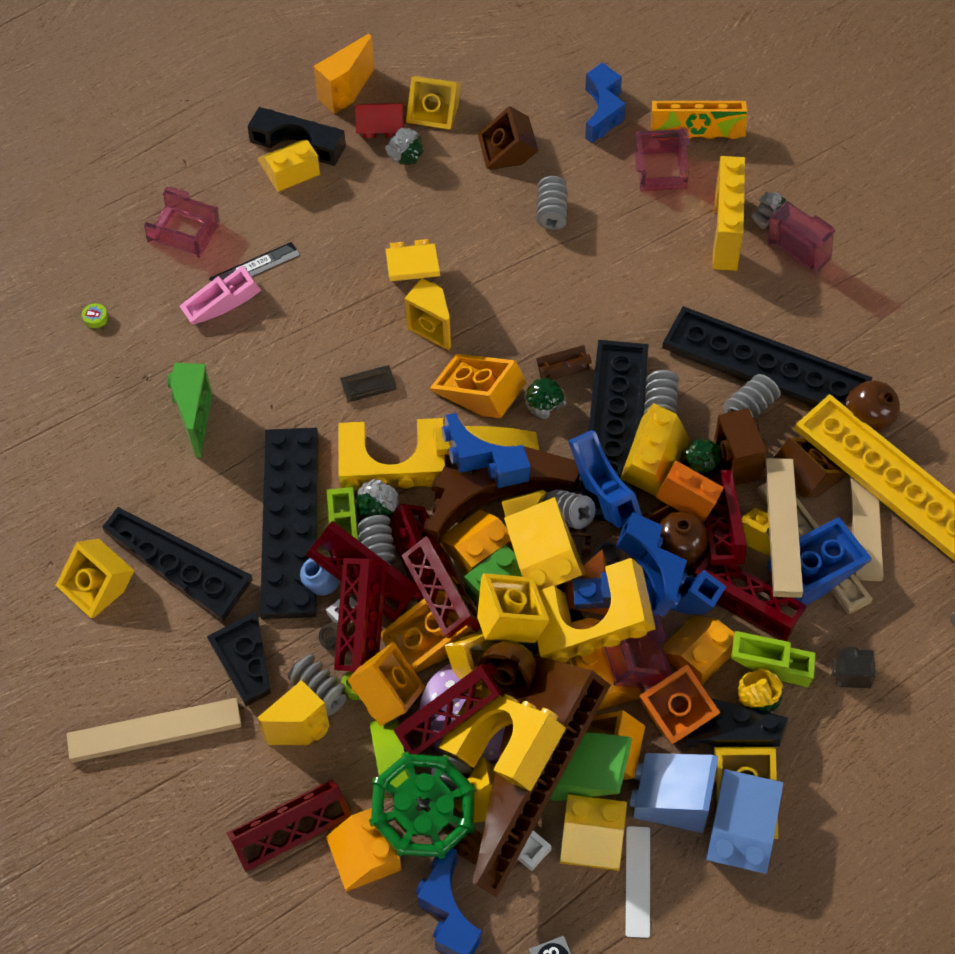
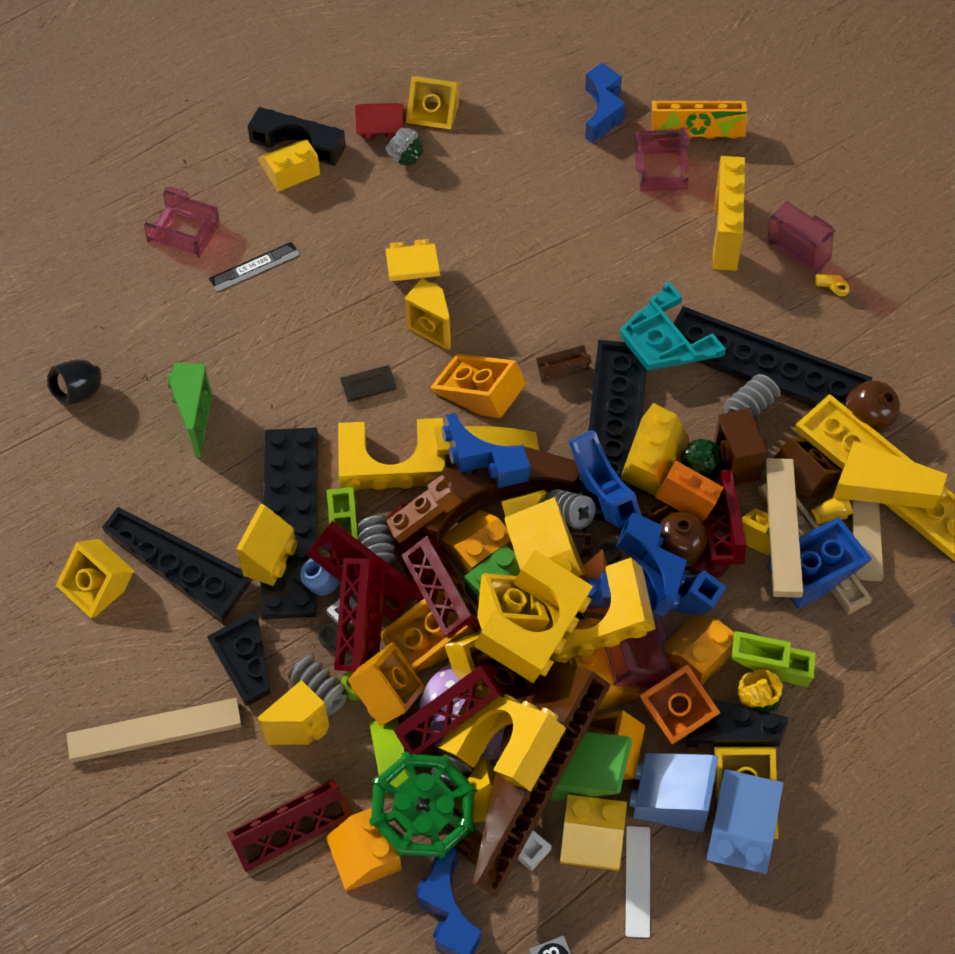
lime tile [82,303,108,328] -> none
bright pink slope [180,265,262,325] -> none
light orange slope [313,34,374,114] -> none
piece [356,479,399,517] -> none
reddish brown slope [478,106,539,170] -> none
dark green piece [524,378,567,419] -> none
light grey piece [536,176,568,230] -> none
light grey piece [643,370,679,416] -> none
dark red fence [693,554,807,641] -> none
light grey piece [751,192,790,230] -> none
clear smoke brick [831,647,876,688] -> none
none -> black piece [47,359,102,406]
none -> yellow slope [236,504,298,586]
none -> dark orange plate [387,475,461,543]
none -> yellow arch [474,550,593,684]
none -> teal wing [619,281,726,371]
none -> yellow cone [810,497,853,525]
none -> yellow arm [815,274,850,296]
none -> yellow slope [833,441,949,509]

